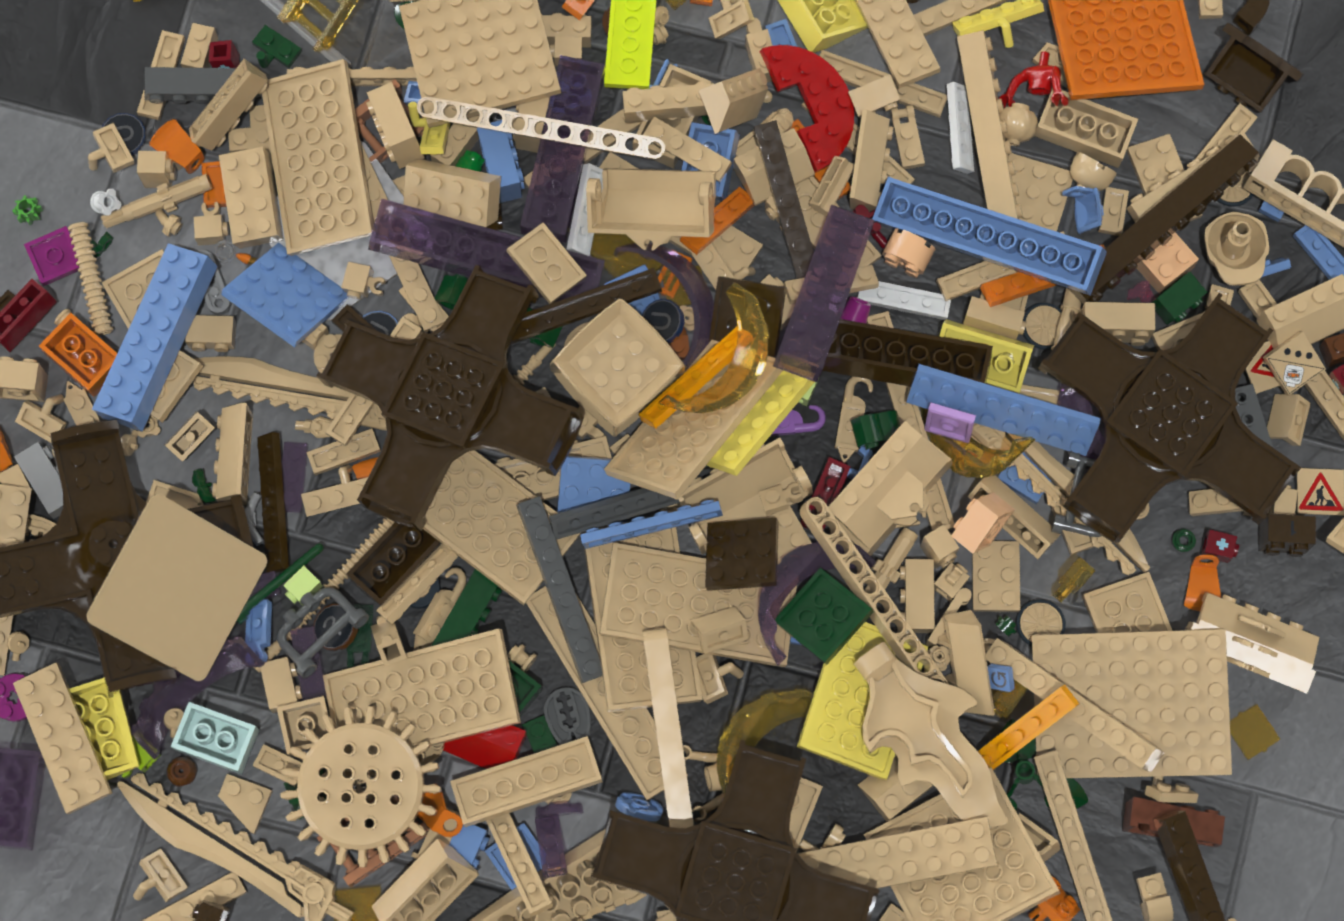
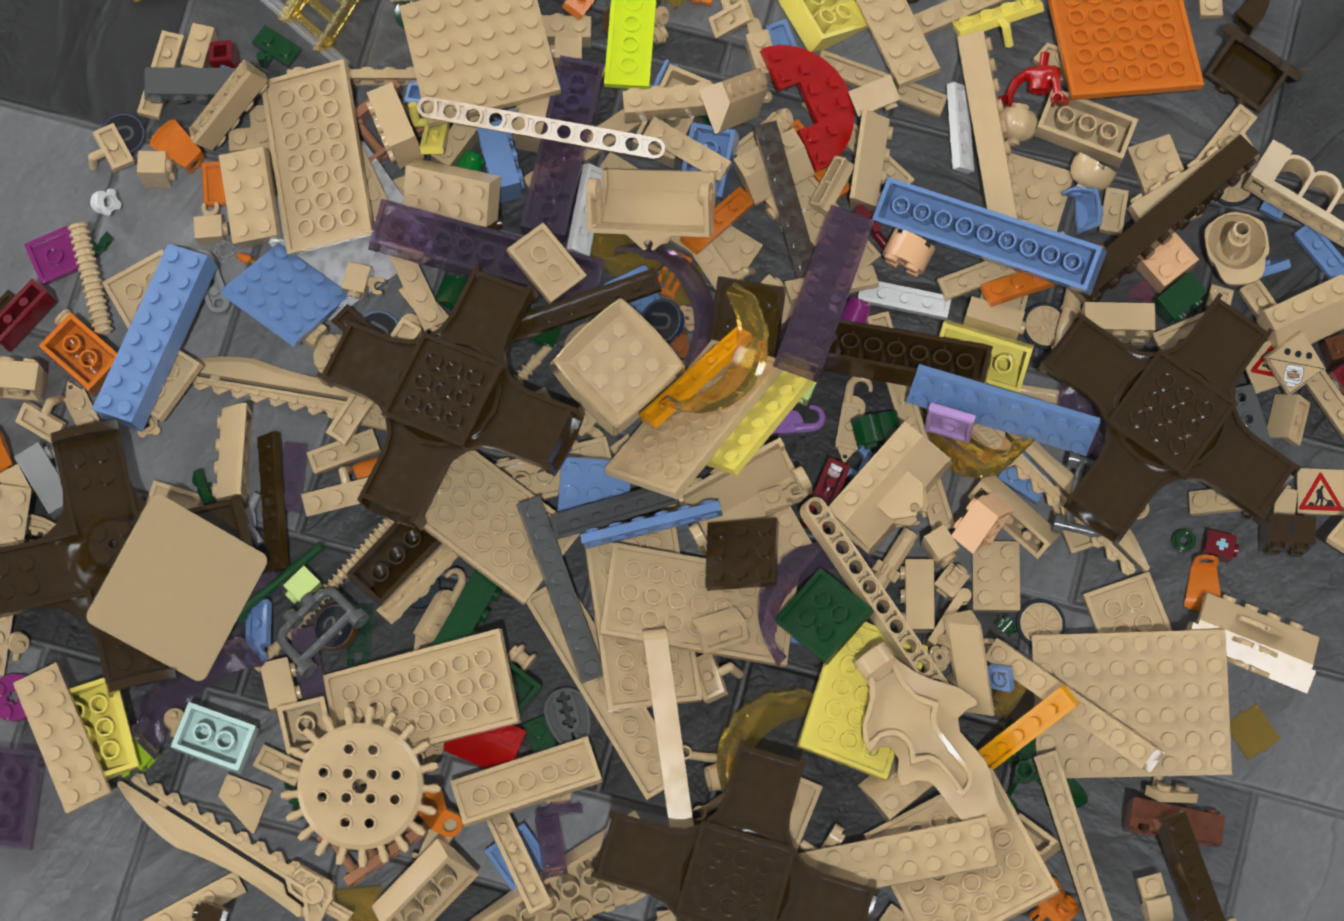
bright green gear [12,195,43,225] -> none
tan piece [101,174,213,229] -> none
tan piece [120,430,139,456] -> none
tan plate [133,849,188,902] -> none
tan plate [155,210,182,237] -> none
tan brick [164,411,215,462] -> none
reddish brown plate [167,757,197,787] -> none
tan brick [185,315,237,352] -> none
tan piece [295,416,333,439] -> none
tan brick [371,616,407,667] -> none
medium blue brick [449,825,490,870] -> none
medium blue tile [615,793,663,821] -> none
tan plate [890,105,925,169] -> none
clear yellow piece [1052,557,1096,603] -> none

